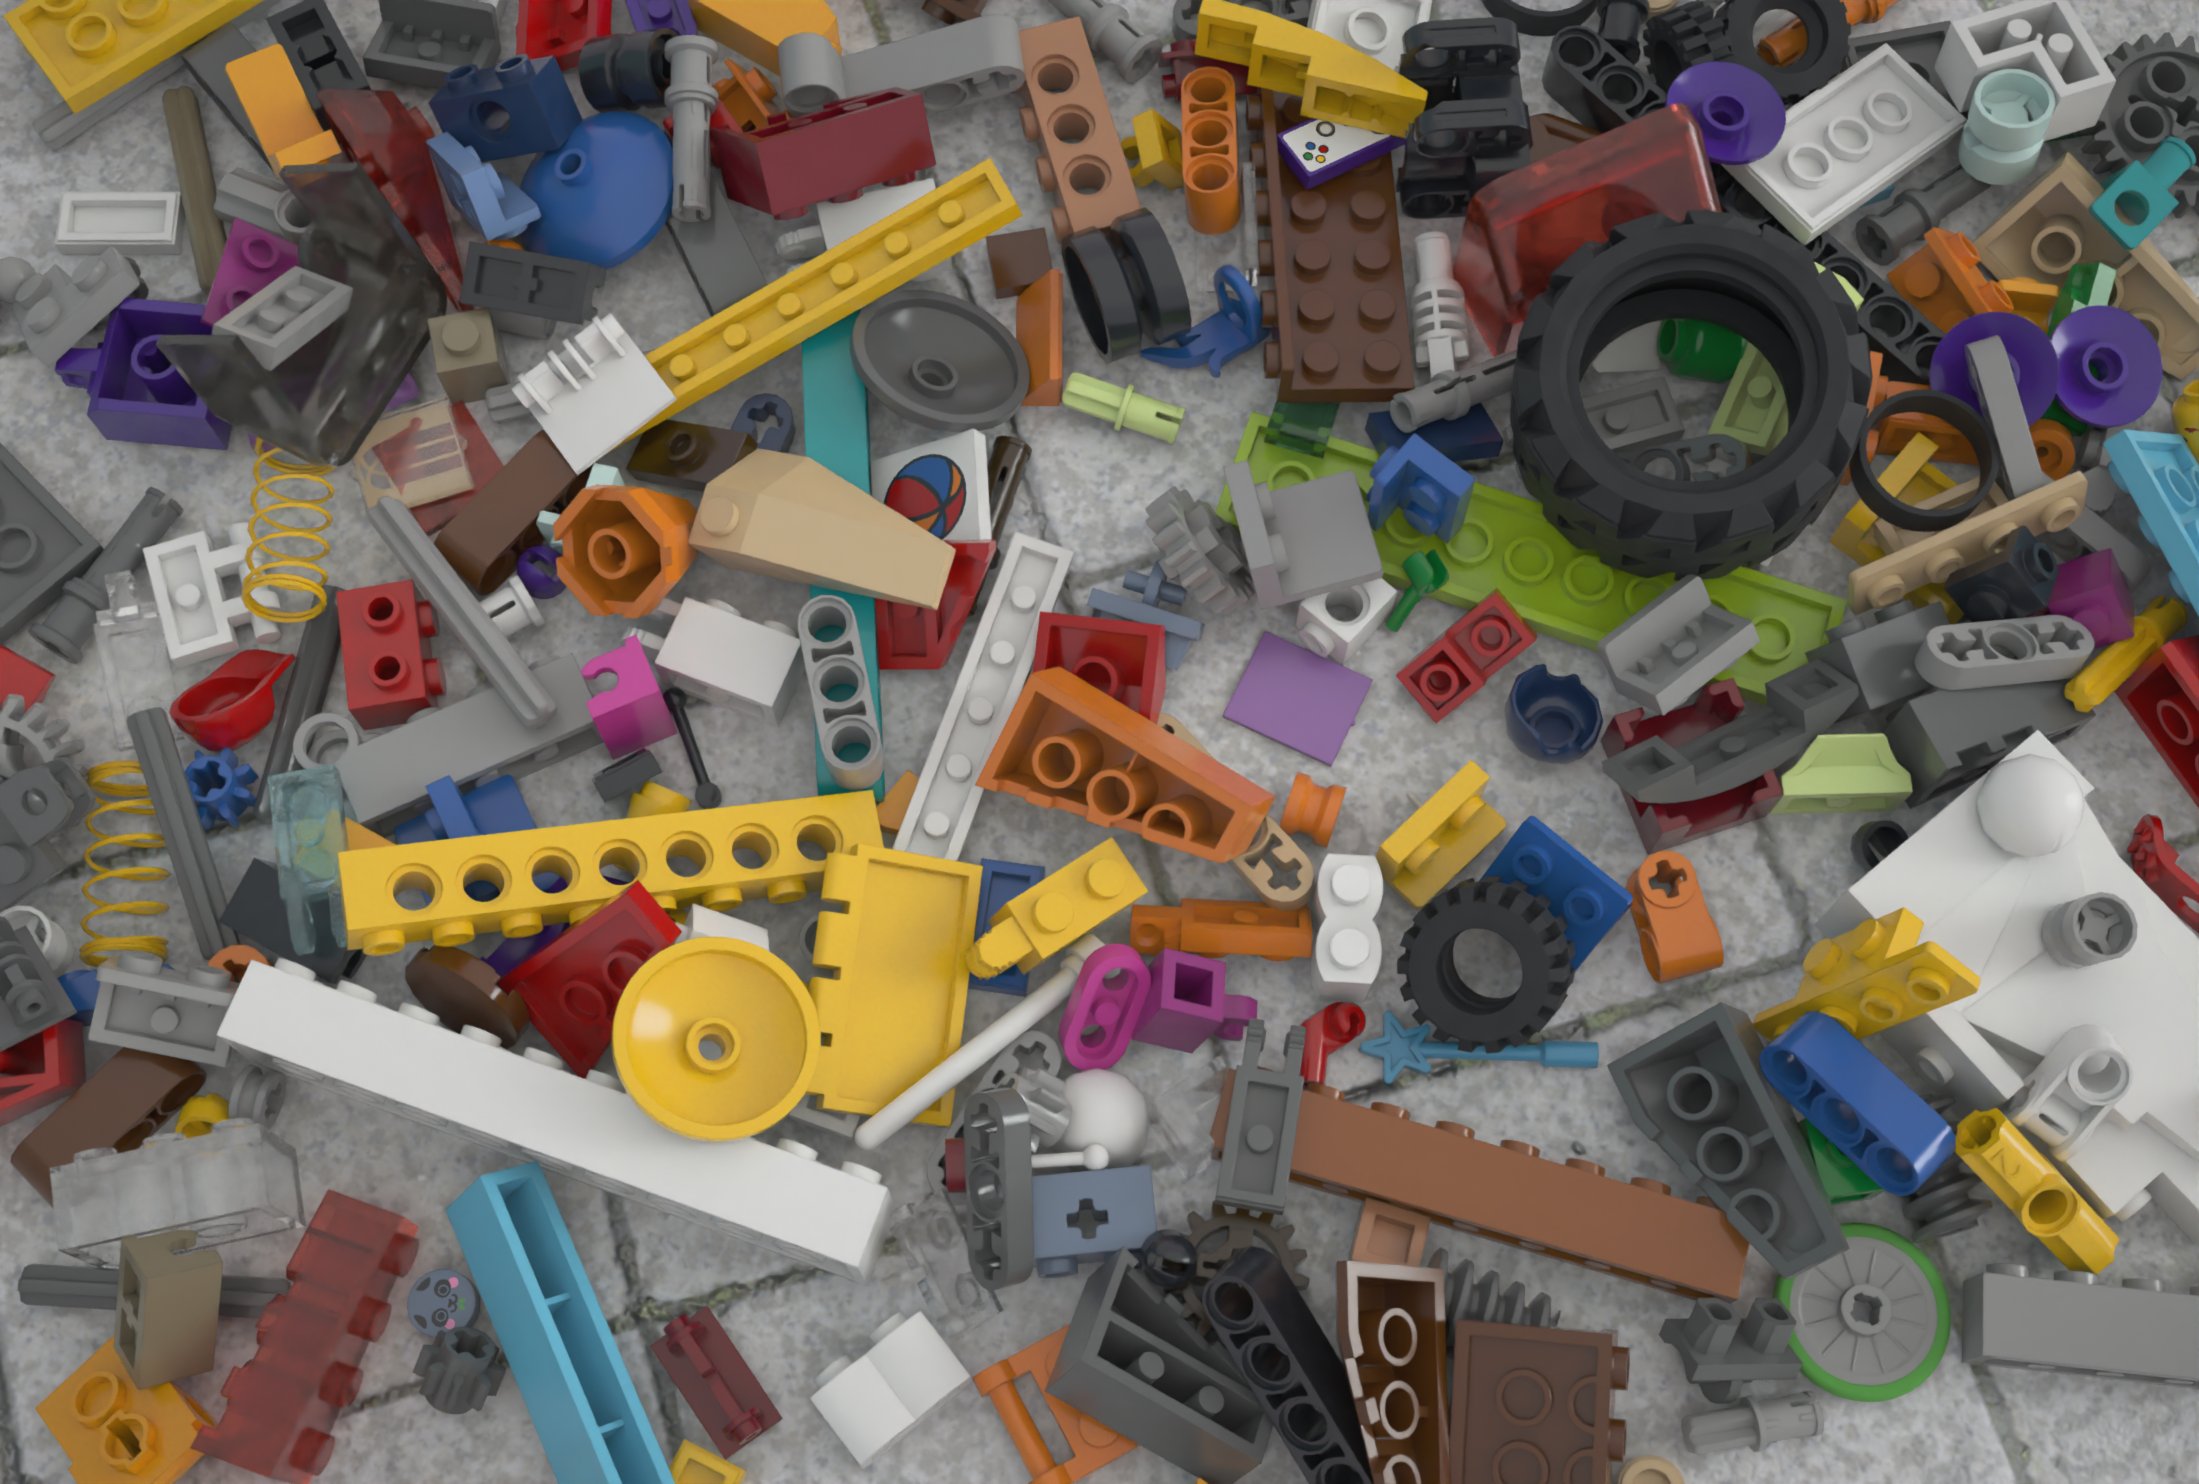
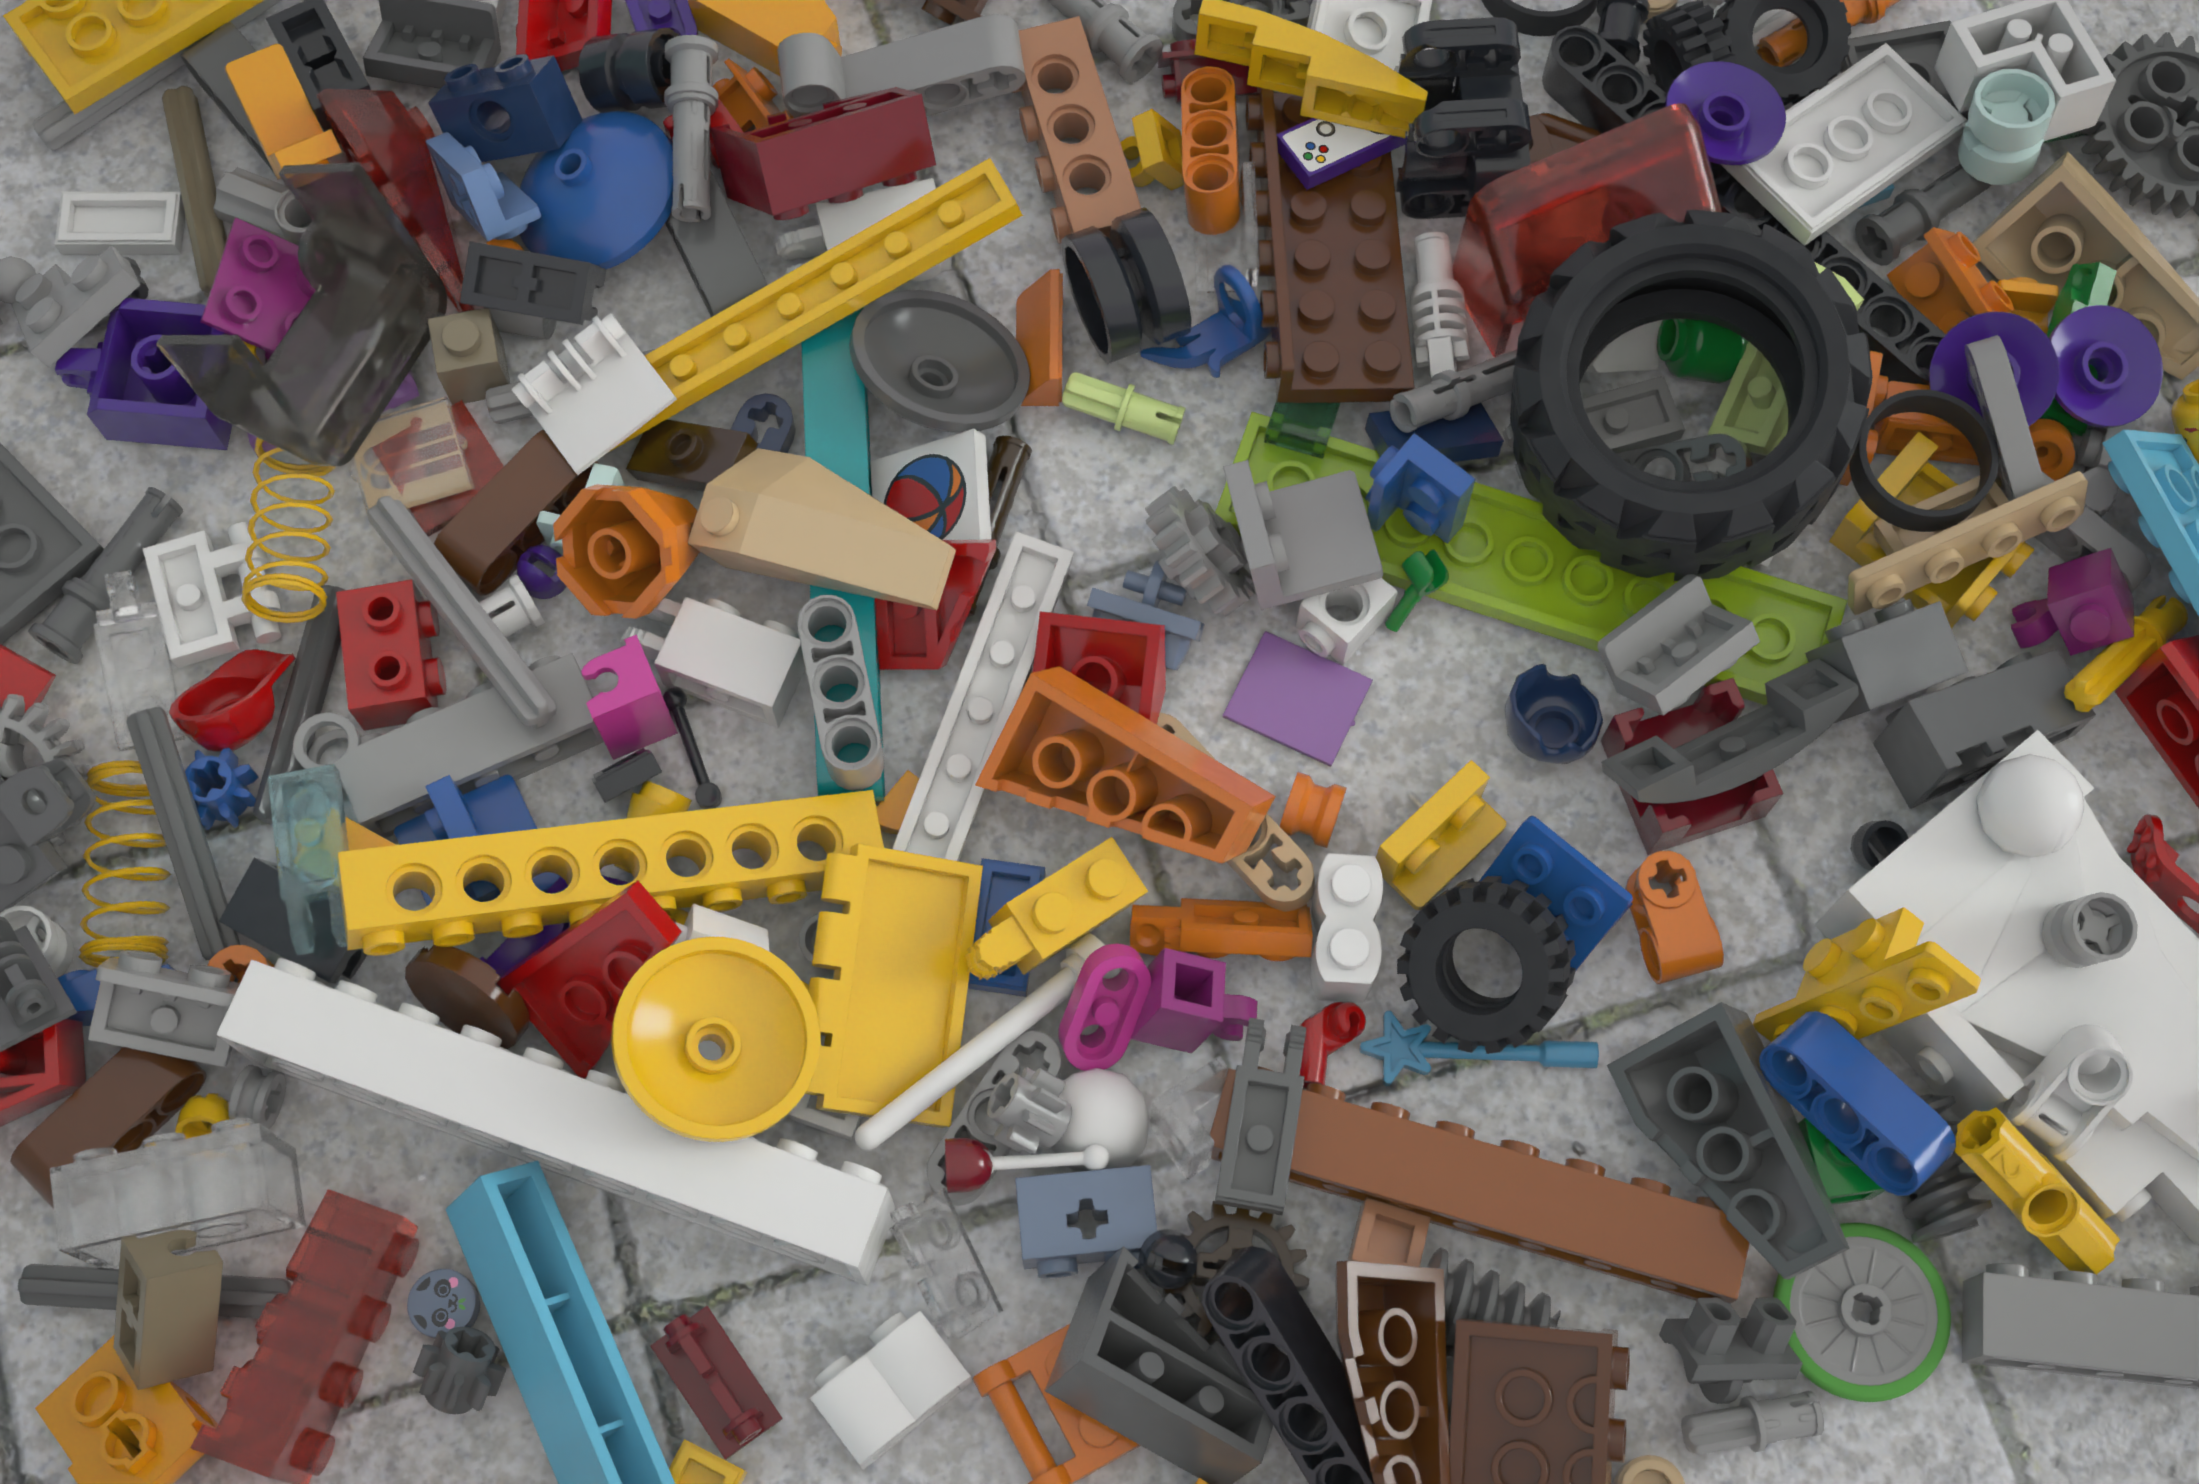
light grey plate [209,266,353,371] -> none
dark grey beam [964,1087,1034,1291] -> none
reddish brown tile [986,227,1053,299] -> none
red slope [1396,588,1538,723] -> none
yellowish green slope [1768,733,1913,815] -> none
light grey beam [1914,615,2094,690] -> none
black bracket [1944,525,2059,623] -> none
teal bracket [2088,136,2196,250] -> none

